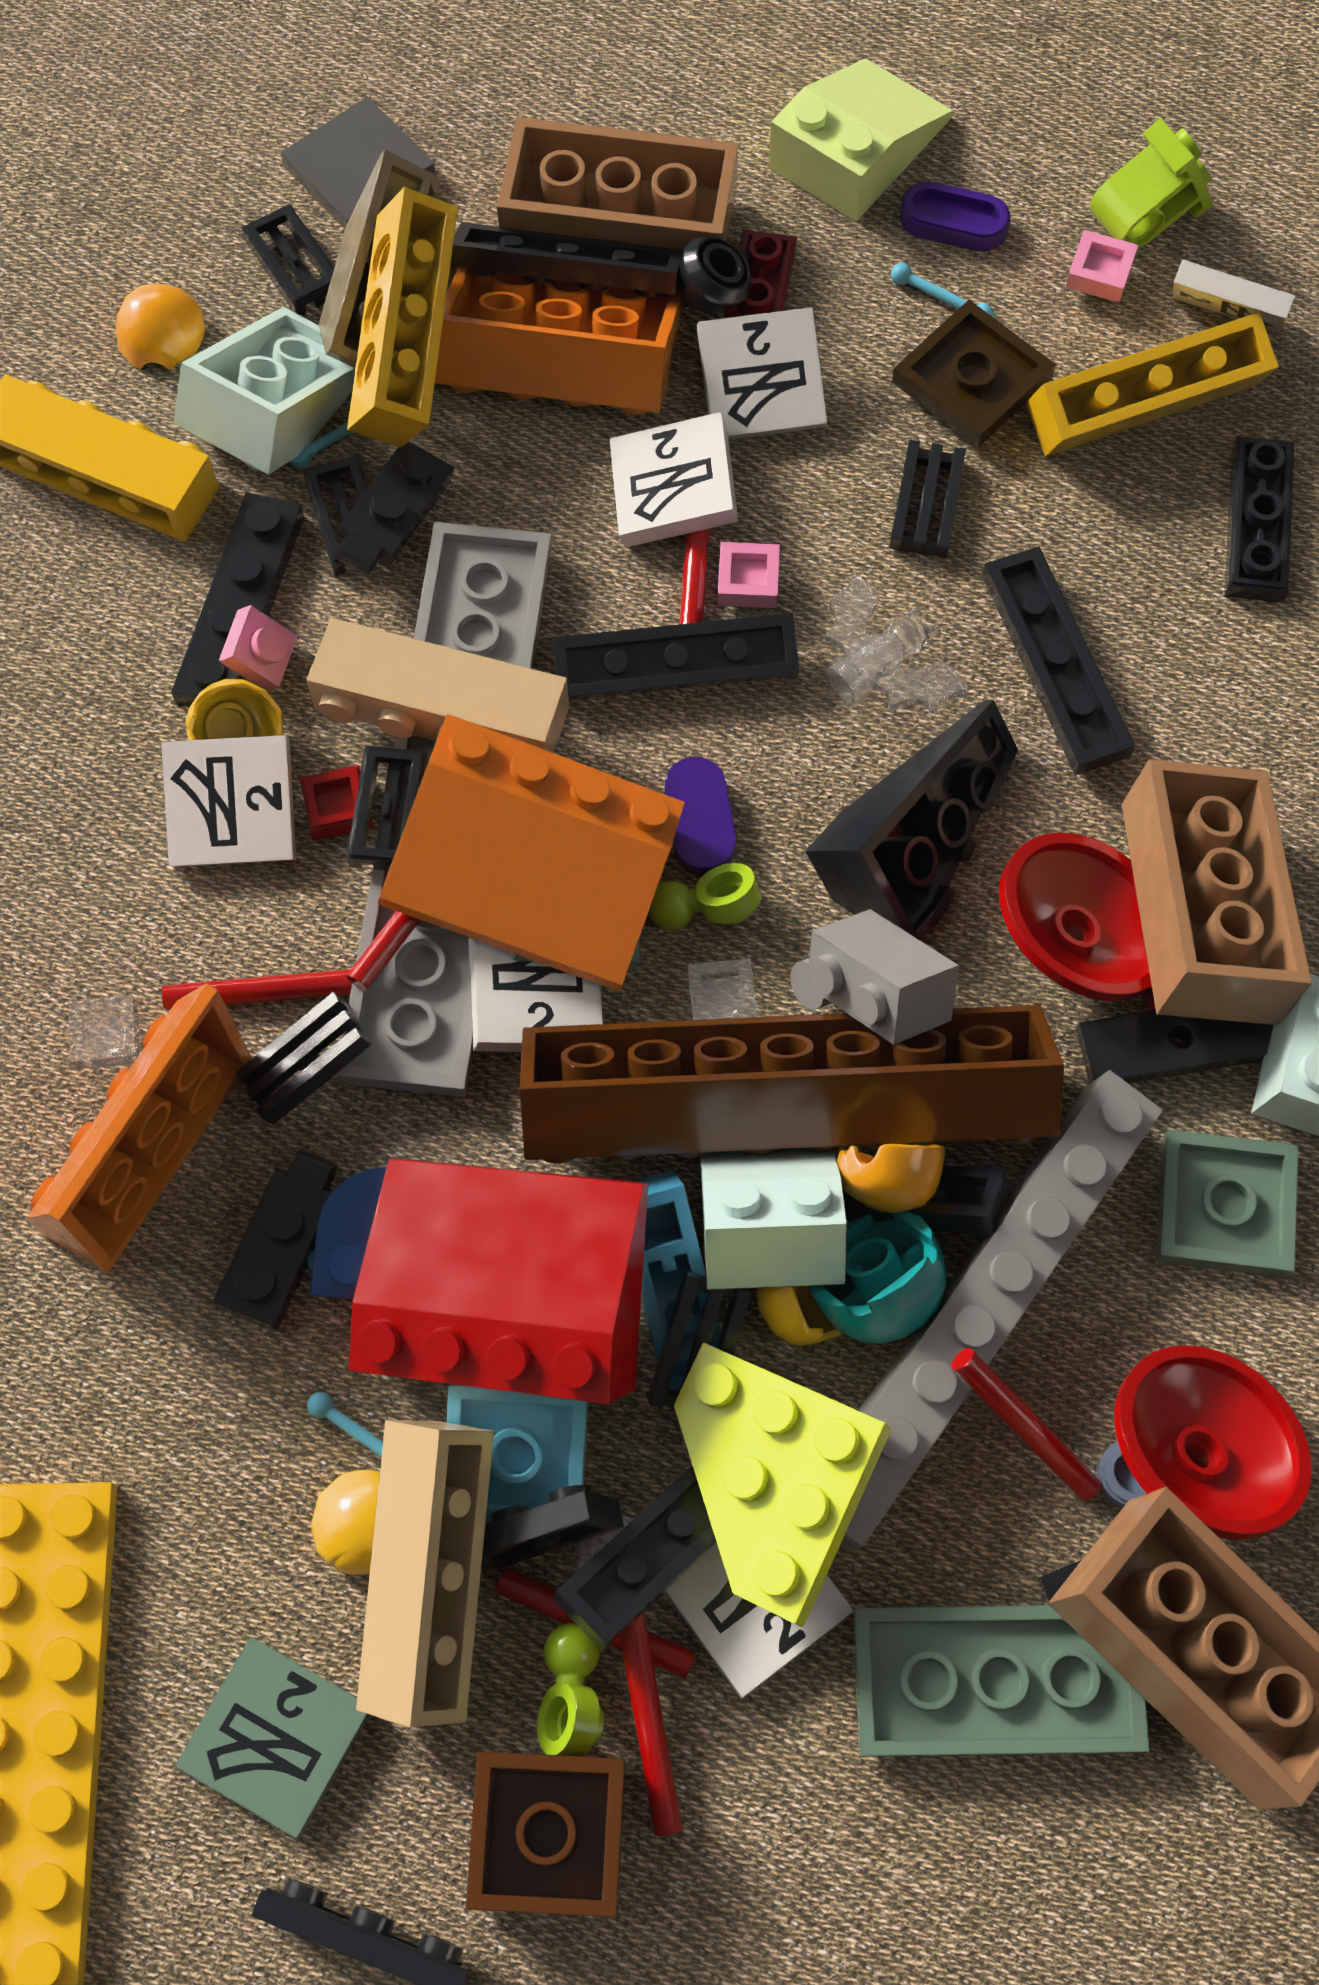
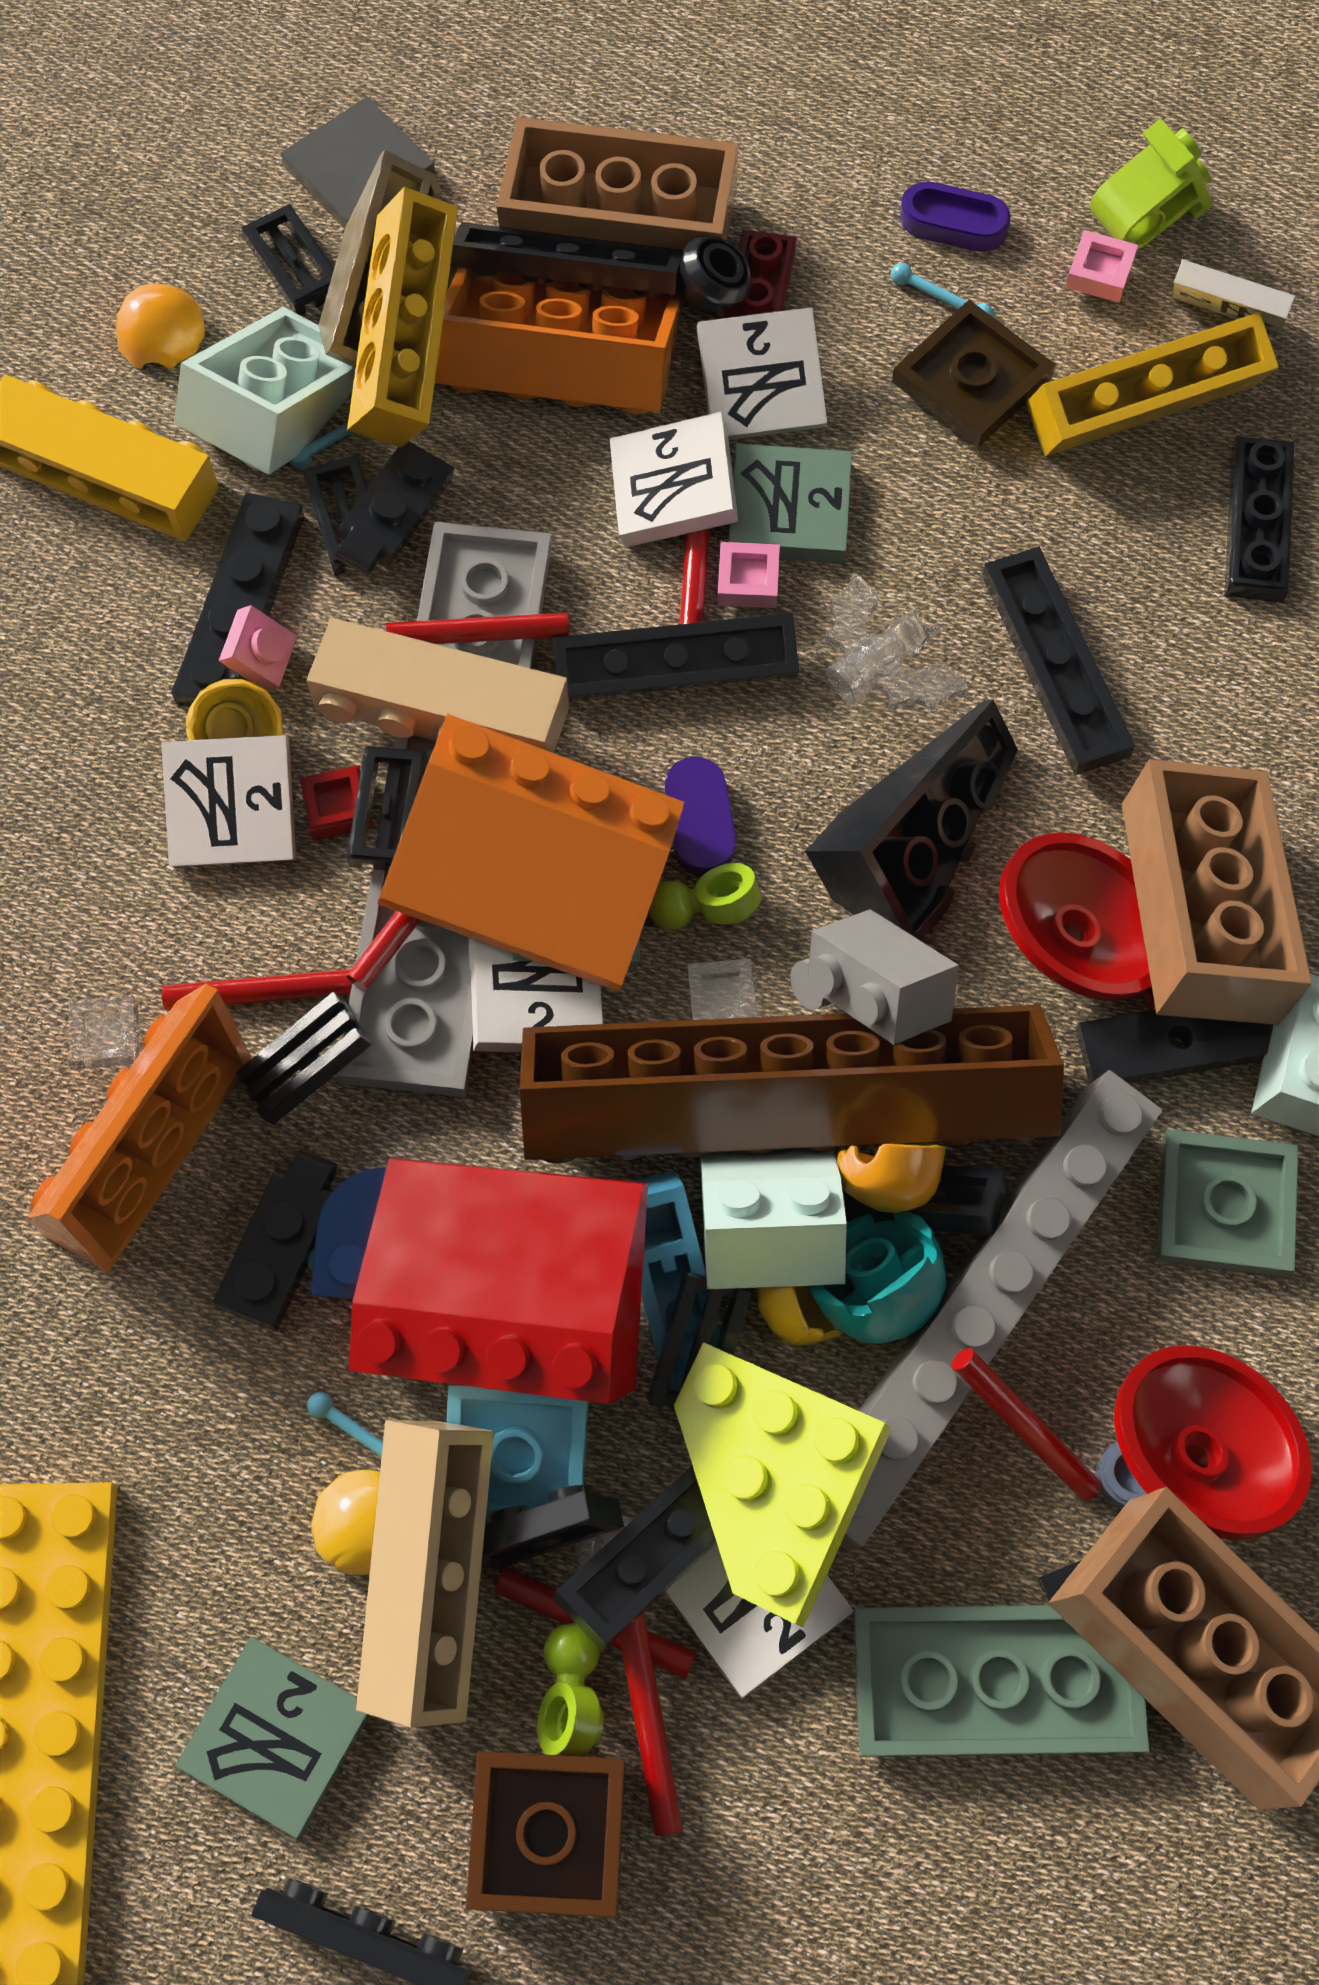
yellowish green slope [769,58,953,222] -> none
black tile [889,440,966,558] -> none
none -> red bar [386,612,569,644]
none -> sand green tile [728,444,852,563]

